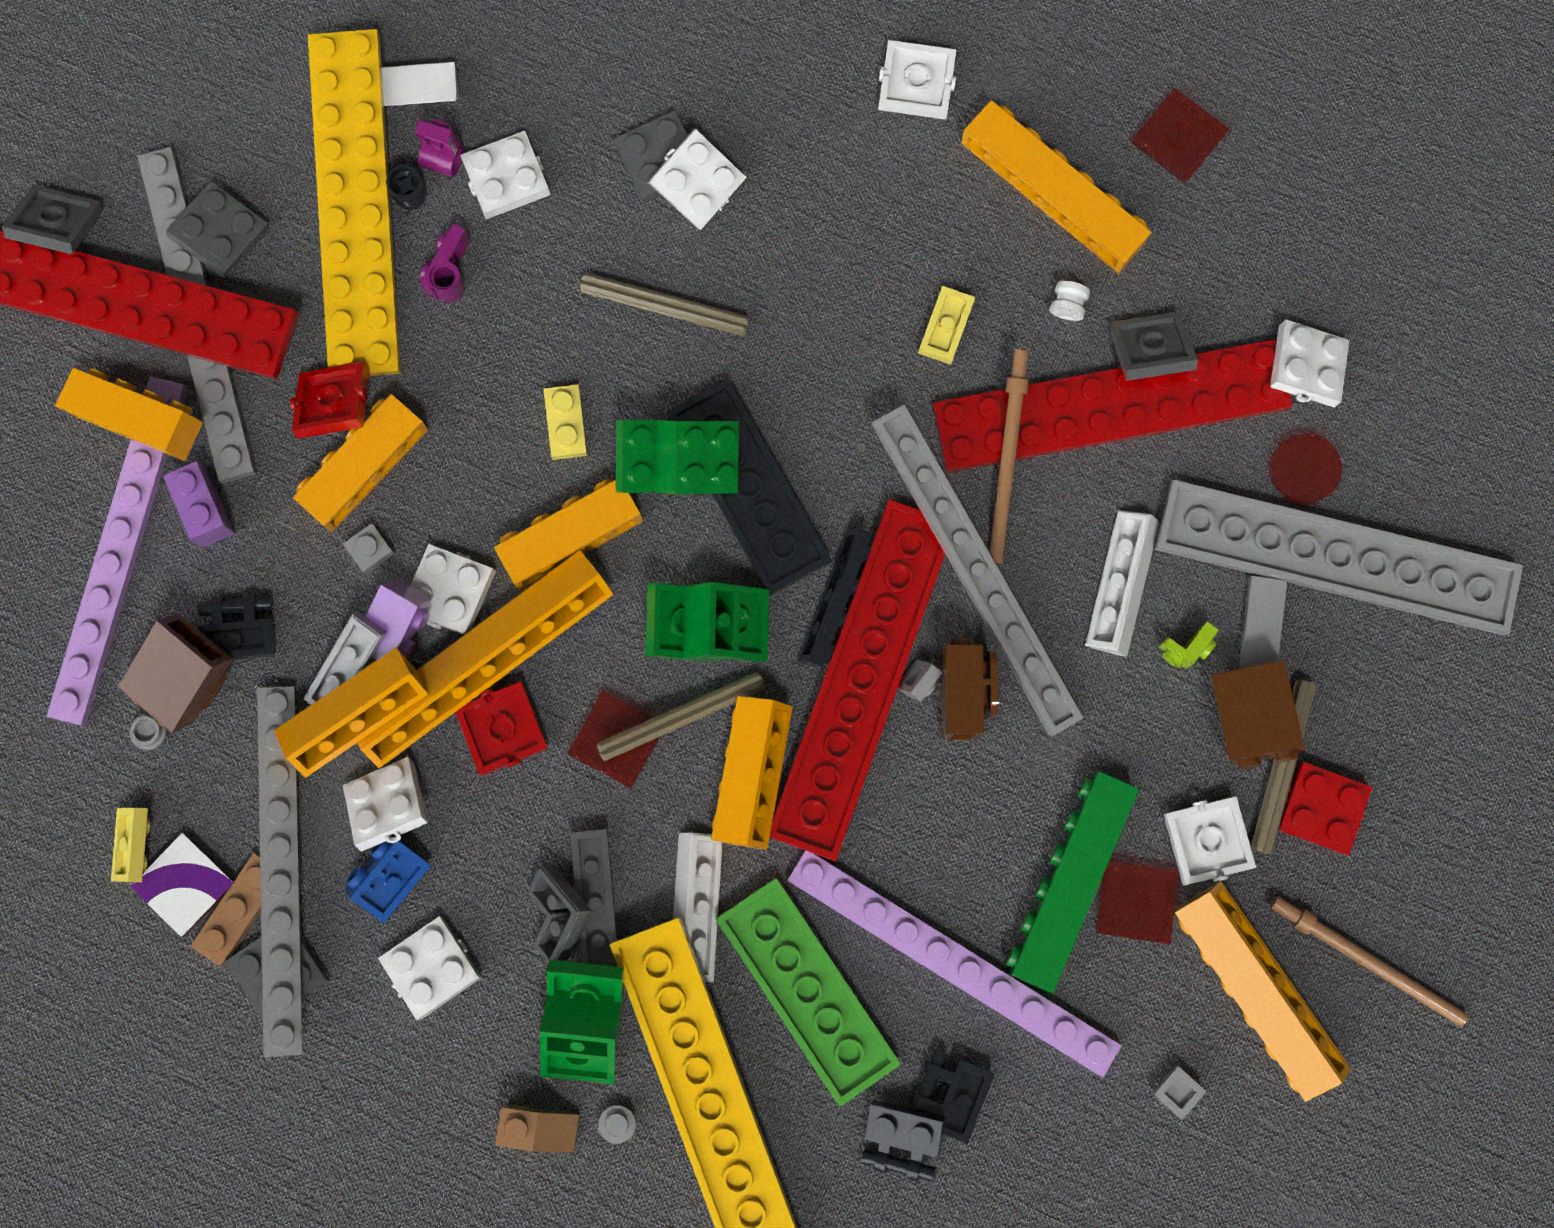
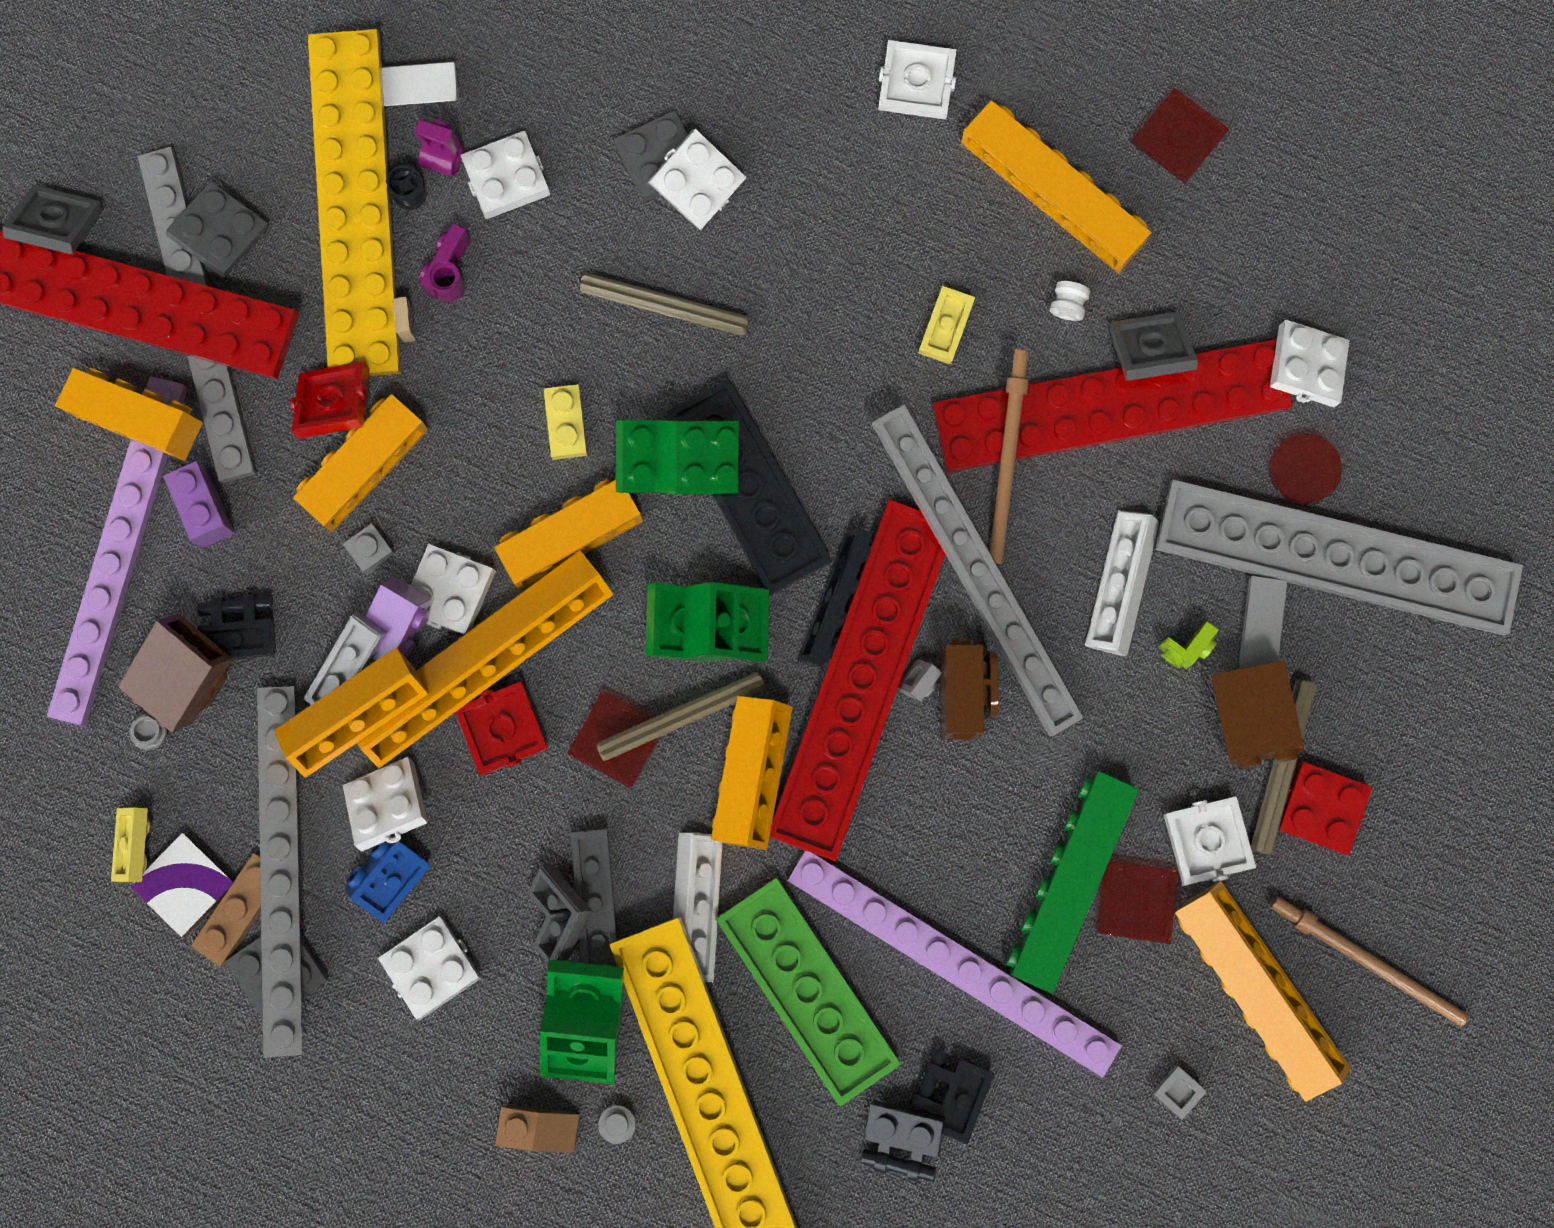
none -> tan tile [393,297,416,342]

